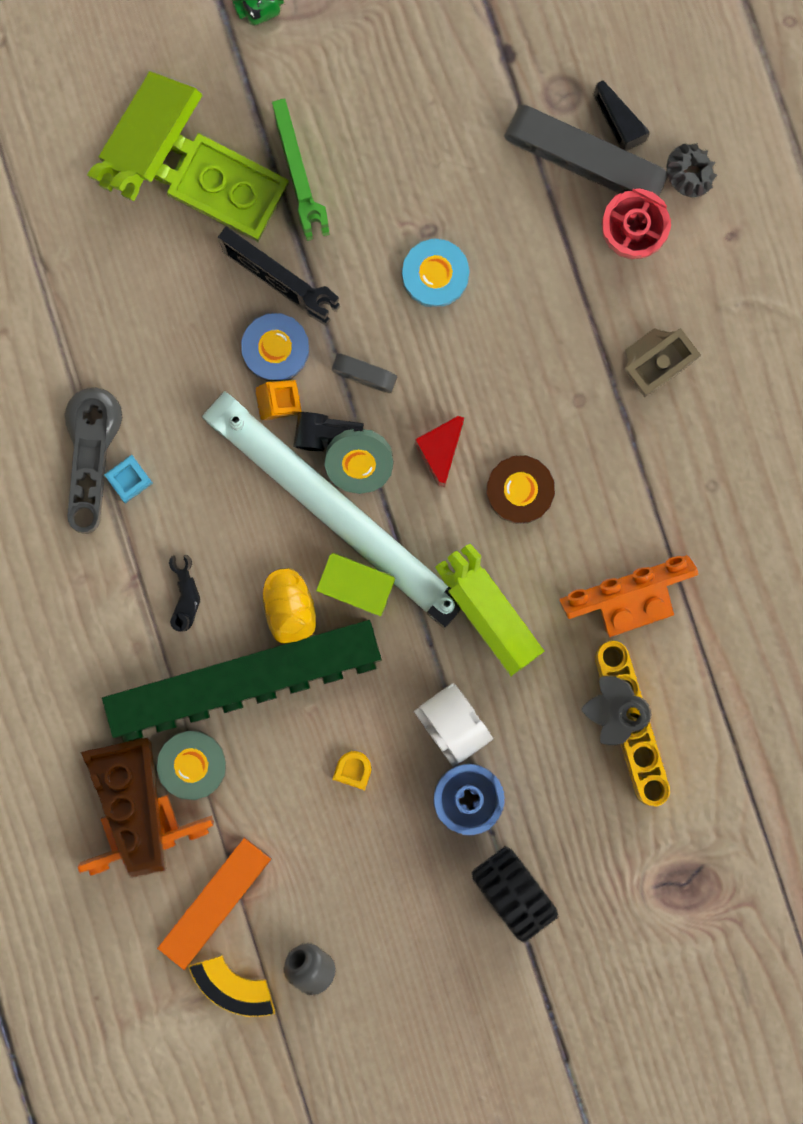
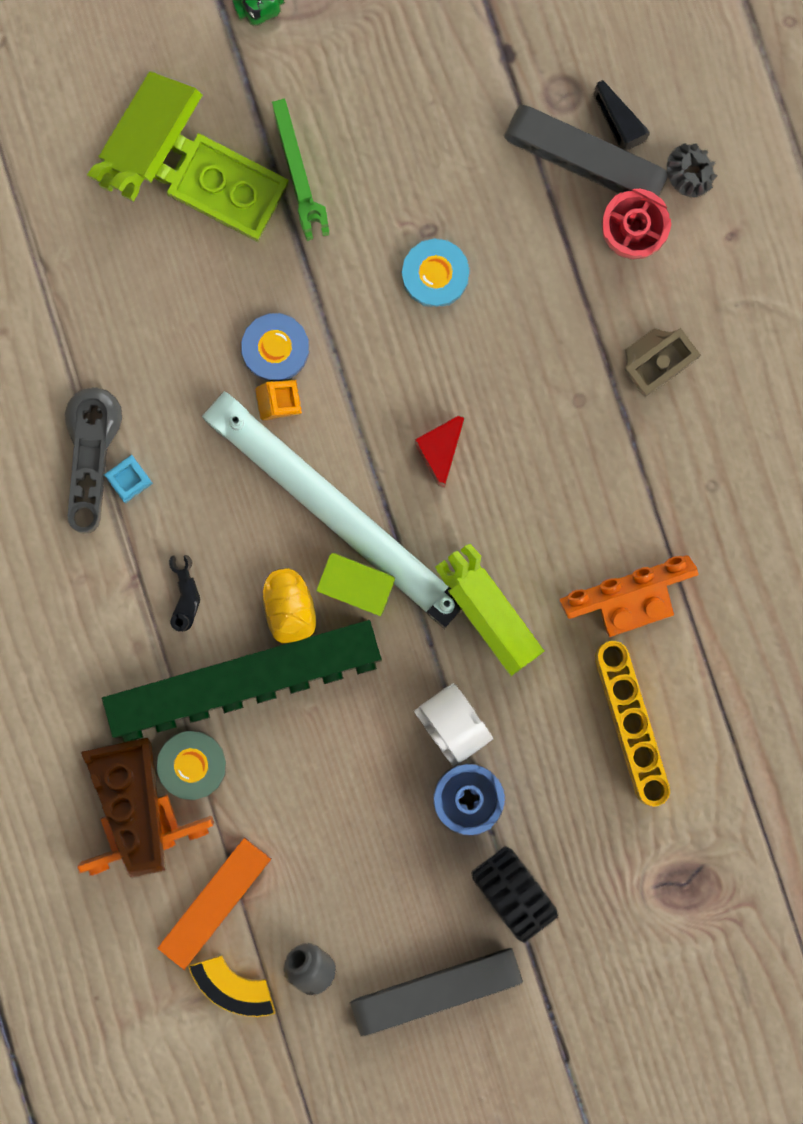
black tile [218,226,340,326] -> none
black piece [293,412,364,451] -> none
sand green tile [324,429,394,494] -> none
dark grey beam [331,354,397,393] -> none
yellow tile [332,751,371,790] -> none
reddish brown tile [487,455,555,524] -> none
dark grey plate [582,676,651,745] -> none
none -> dark grey beam [350,948,523,1036]

